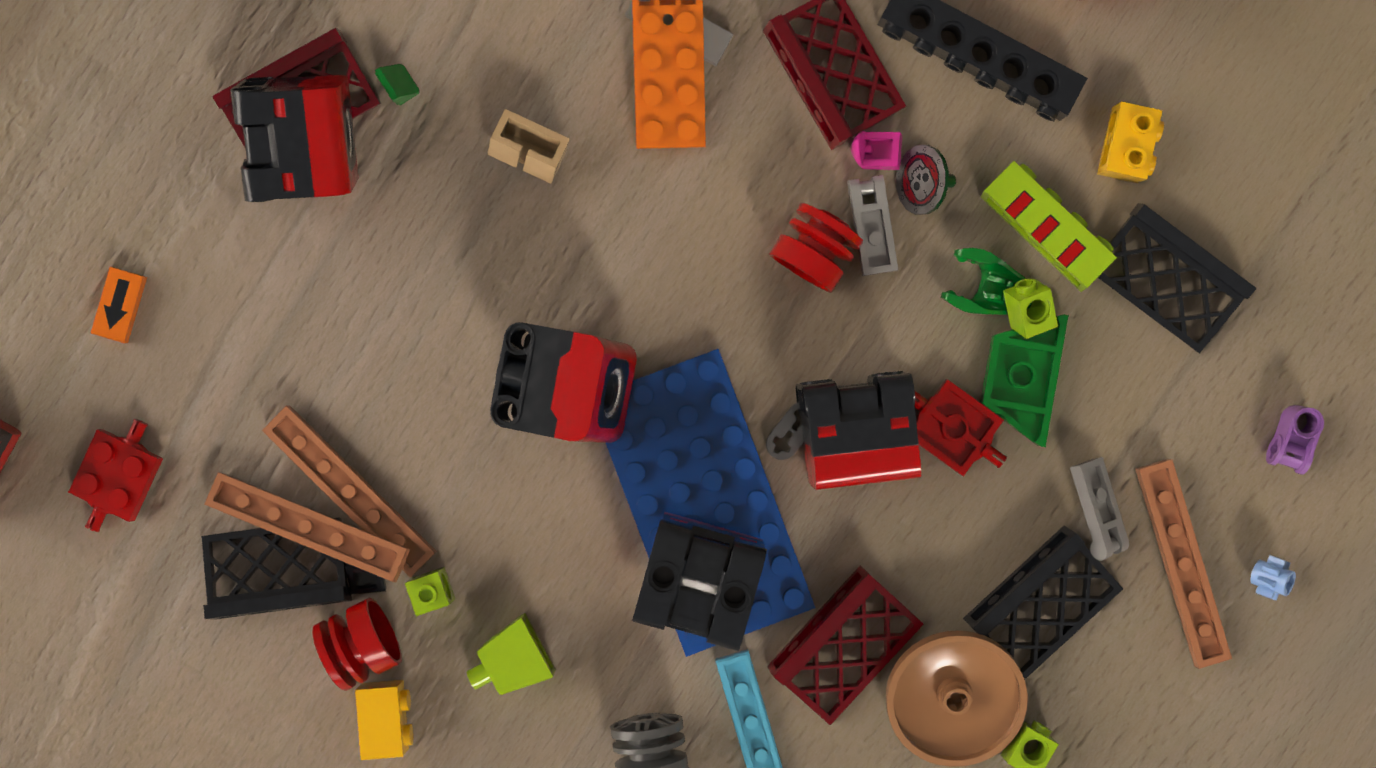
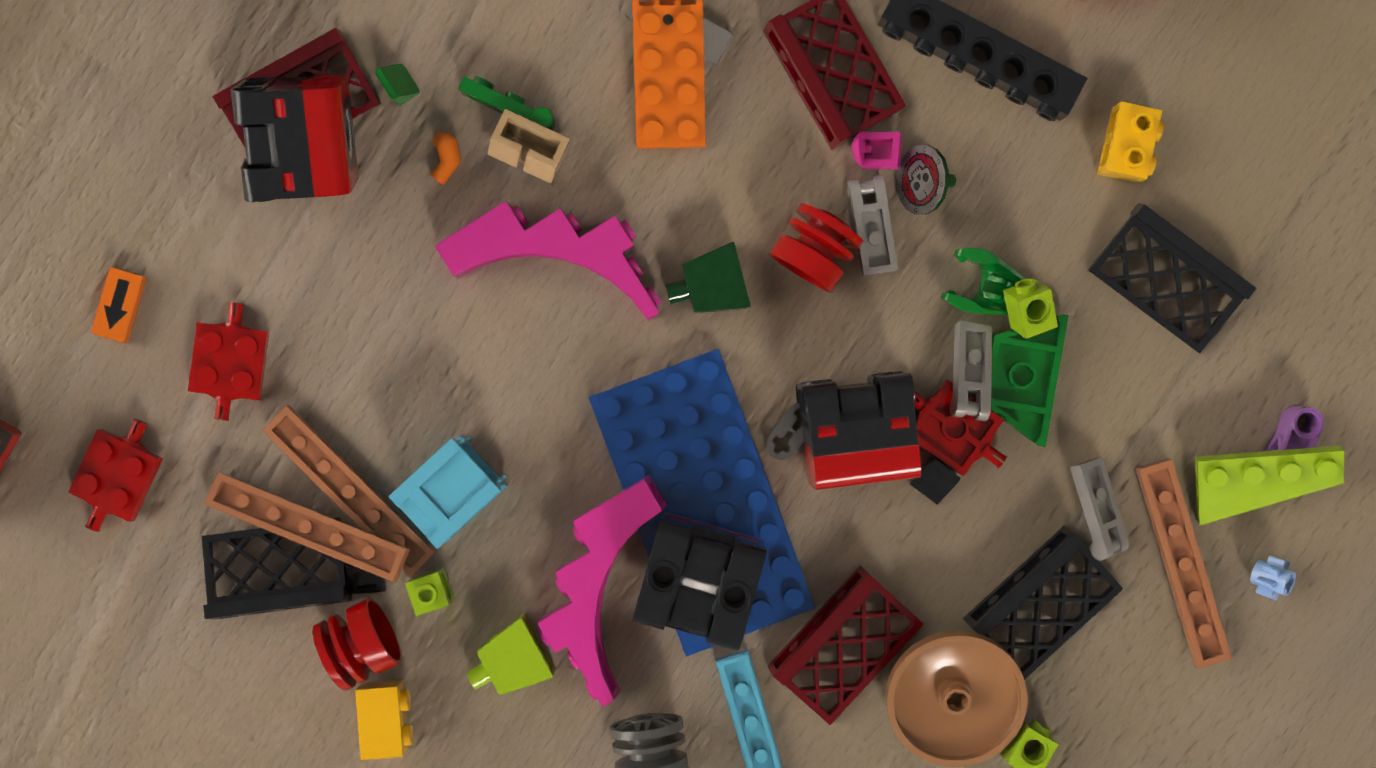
piece [490,322,637,443] -> none
lime brick [981,161,1117,292] -> none
none -> red plate [188,302,270,421]
none -> medium azure container [388,435,508,549]
none -> orange arm [430,131,461,186]
none -> dark pink arch [435,201,661,321]
none -> green plate [458,76,555,130]
none -> dark pink arch [537,475,667,707]
none -> dark green torso [665,242,751,313]
none -> black slope [909,457,961,505]
none -> light grey plate [950,320,992,421]
none -> lime wing [1195,446,1345,526]

